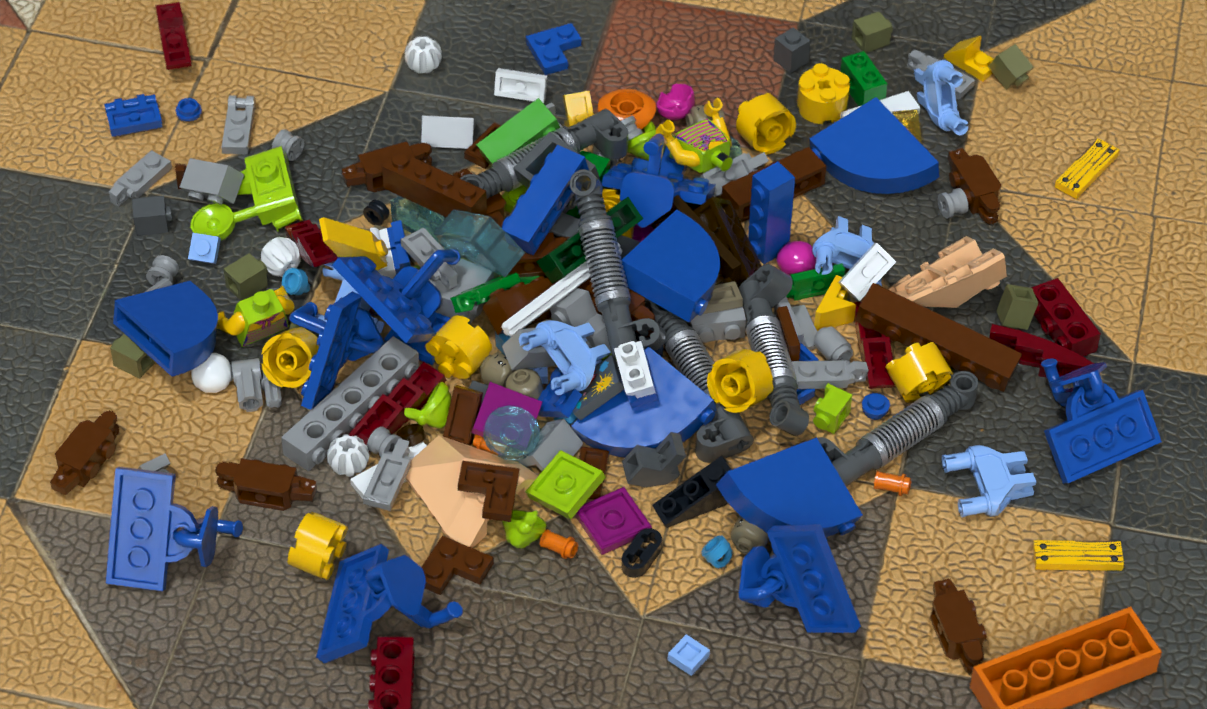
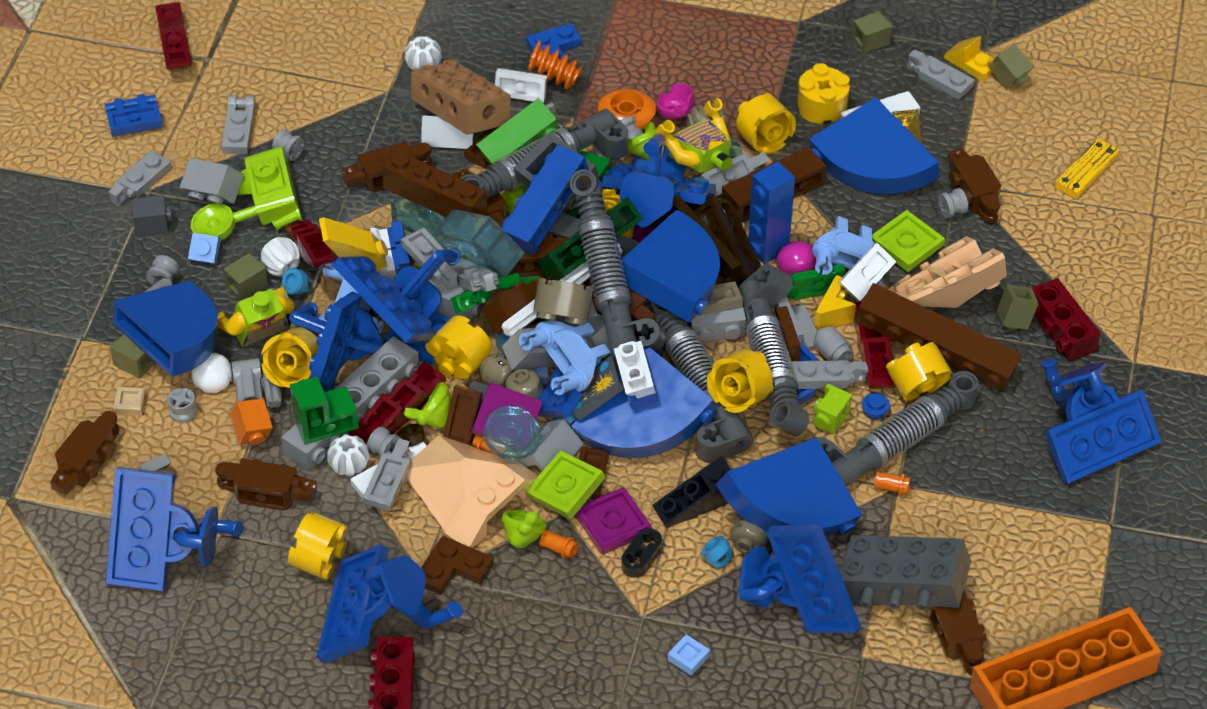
reddish brown tile [175,163,186,190] -> none
blue plate [176,98,202,121] -> none
black bush [363,199,390,226] -> none
reddish brown plate [458,461,520,522] -> none
yellow slope [563,91,594,127] -> none
dark grey brick [622,432,686,488] -> none
dark grey brick [773,27,810,74] -> none
green brick [840,51,887,107] -> none
light blue connector [914,60,968,135] -> none
light blue connector [941,445,1036,517] -> none
dark red slope [989,324,1094,378] -> none
yellow tile [1033,540,1124,571] -> none
none -> tan tile [113,387,146,416]
none -> light grey wheel [167,387,197,423]
none -> orange brick [230,398,273,445]
none -> green brick [290,376,359,445]
none -> medium nougat brick [411,60,511,135]
none -> light grey hinge [457,265,499,292]
none -> orange piece [528,40,584,91]
none -> dark tan brick [533,278,594,325]
none -> dark grey piece [840,535,971,610]
none -> lime plate [872,210,945,272]

